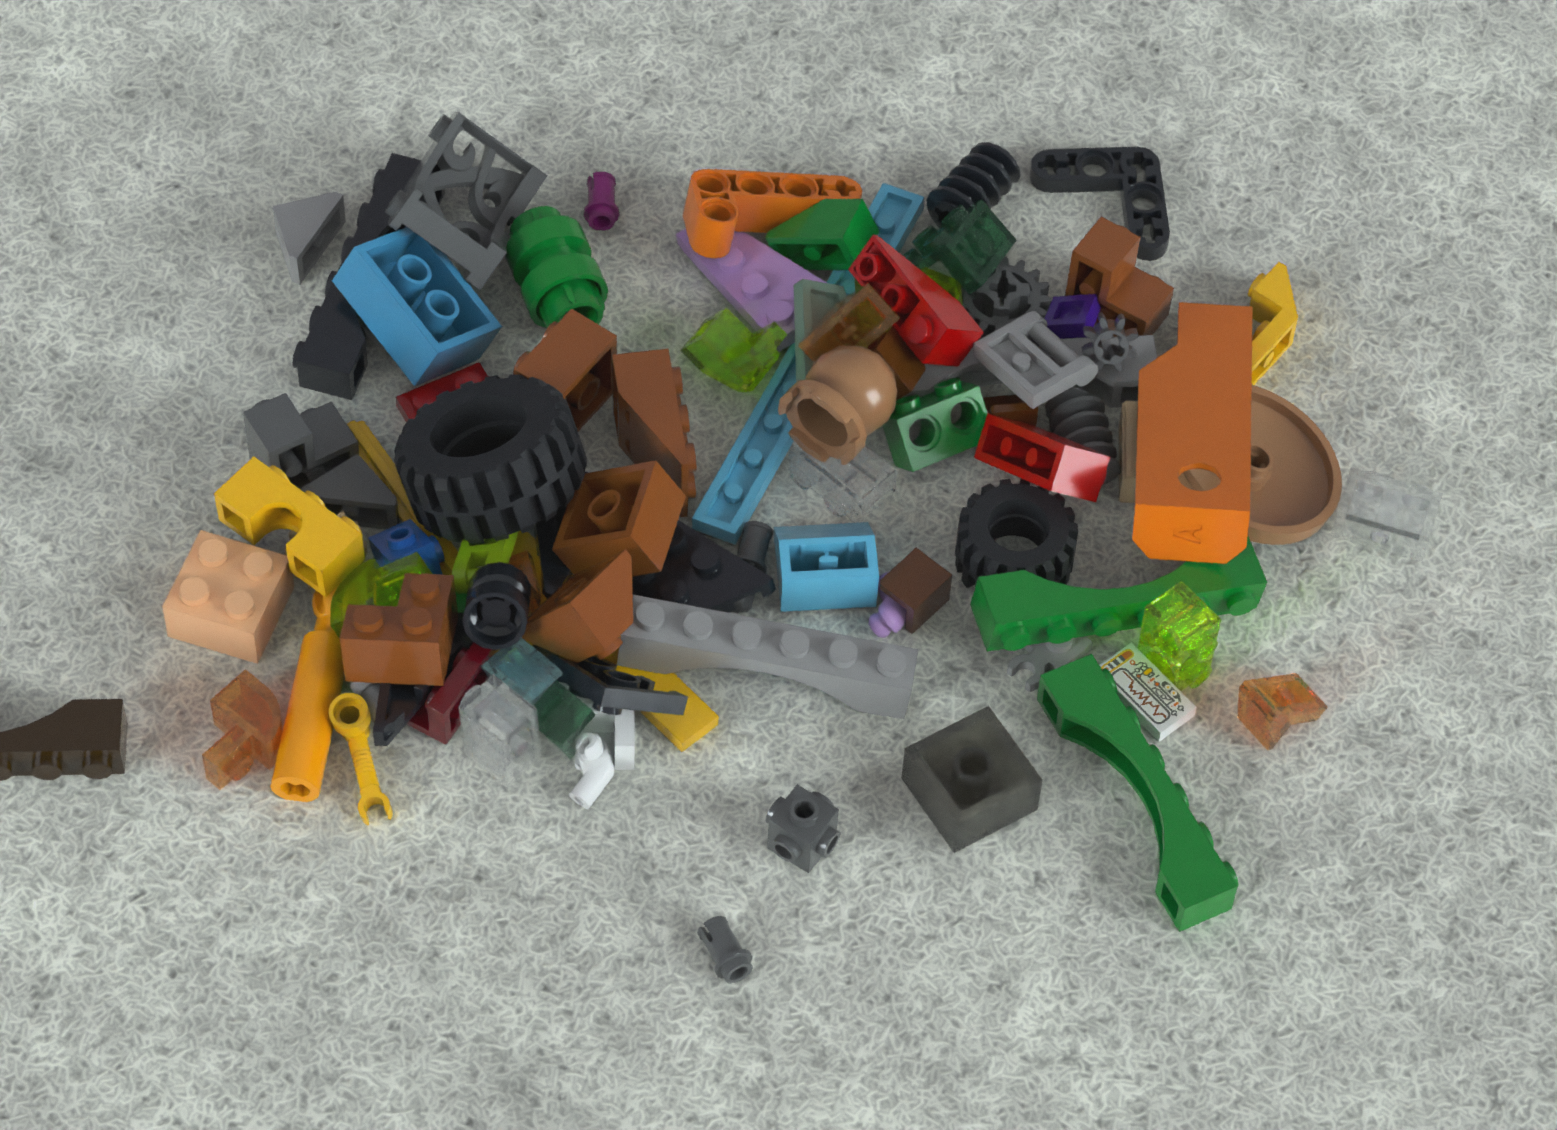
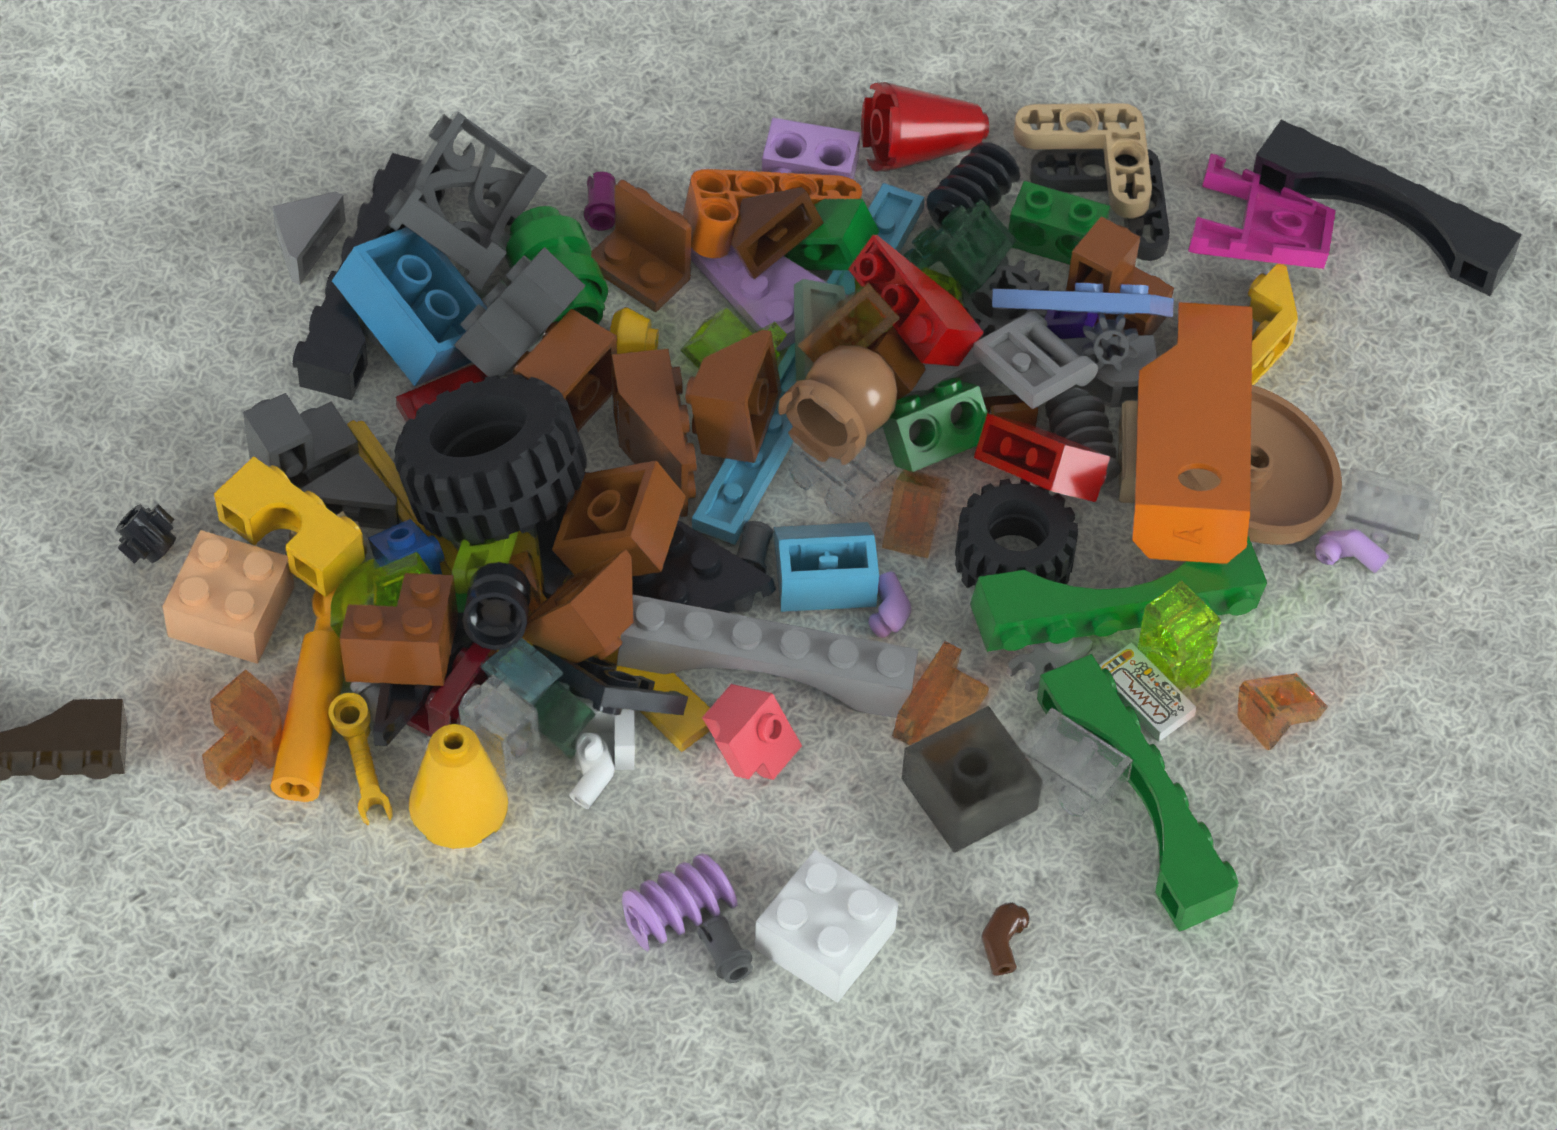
dark grey brick [766,784,841,873] -> none
reddish brown panel [879,547,952,634] -> none
none -> black gear [116,504,176,564]
none -> yellow cone [409,724,508,849]
none -> dark grey brick [454,247,585,378]
none -> dark orange bracket [591,179,692,313]
none -> yellow cone [610,307,659,354]
none -> lavender piece [622,853,738,951]
none -> dark orange slope [685,330,782,463]
none -> coral brick [702,684,802,780]
none -> reddish brown slope [731,187,824,279]
none -> white brick [755,850,898,1003]
none -> lavender brick [761,118,860,180]
none -> red cone [861,82,989,172]
none -> clear orange slope [882,469,950,558]
none -> clear orange panel [892,641,989,761]
none -> reddish brown arm [981,902,1030,976]
none -> medium blue wing [992,283,1174,317]
none -> green brick [1006,181,1110,265]
none -> tan beam [1013,103,1152,219]
none -> clear brick [1014,708,1133,824]
none -> dark pink wing [1188,153,1336,269]
none -> black arch [1253,119,1522,296]
none -> lavender arm [1315,529,1389,573]

